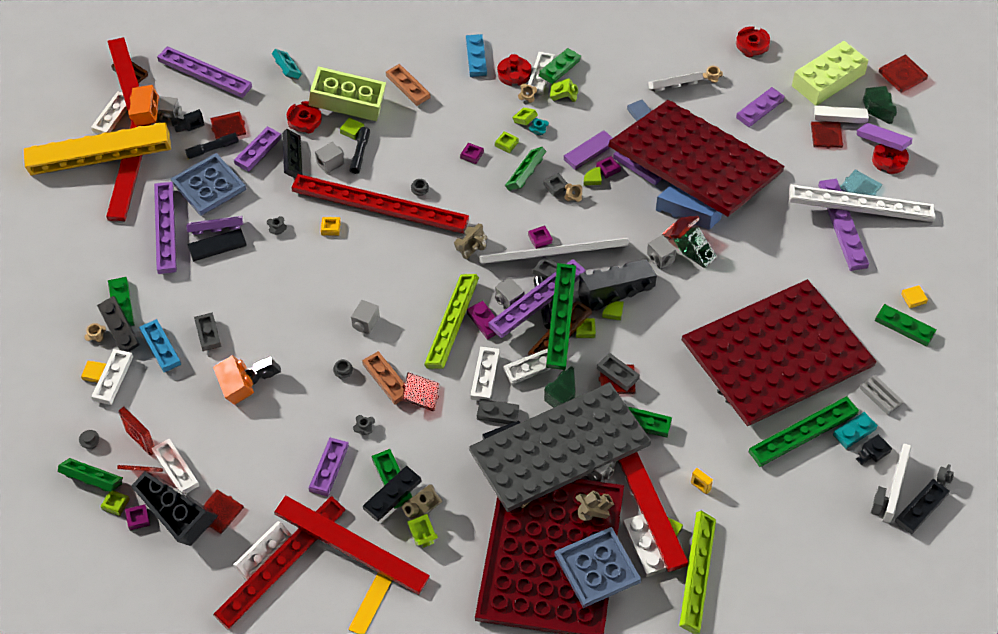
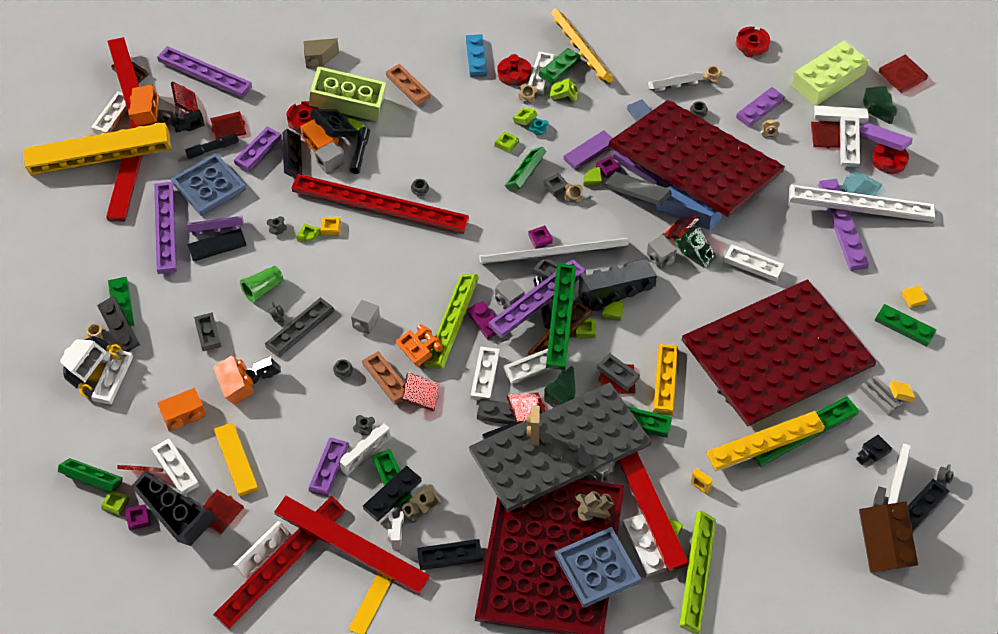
dark grey plate [79,430,100,449] -> none
clear red tile [118,407,154,455] -> none
dark azure plate [139,319,181,373] -> none
teal plate [272,49,302,79] -> none
lime bracket [407,514,438,548] -> none
dark tan hips [454,223,487,259] -> none
magenta tile [460,142,484,164] -> none
teal plate [833,412,878,449] -> none
none -> white torso [60,336,123,398]
none -> orange brick [157,388,206,431]
none -> clear red piece [171,81,198,112]
none -> yellow tile [214,422,259,497]
none -> bright green plant [240,266,284,303]
none -> dark grey tile [265,297,334,358]
none -> dark grey plate [268,302,285,322]
none -> lime tile [296,224,321,242]
none -> orange brick [300,120,339,153]
none -> dark tan slope [304,38,339,68]
none -> black plate [310,109,358,137]
none -> white plate [340,424,391,476]
none -> white plate [388,511,404,550]
none -> orange plate [395,324,443,367]
none -> black plate [417,539,483,570]
none -> clear red piece [507,392,546,424]
none -> tan plate [527,405,540,446]
none -> yellow plate [551,8,615,83]
none -> dark grey tile [605,172,672,206]
none -> yellow tile [653,344,678,415]
none -> dark grey plate [690,101,708,118]
none -> yellow plate [706,411,825,471]
none -> white plate [724,244,784,282]
none -> tan plate [761,120,780,137]
none -> white plate [840,117,860,167]
none -> reddish brown slope [859,501,918,572]
none -> yellow tile [889,380,915,402]

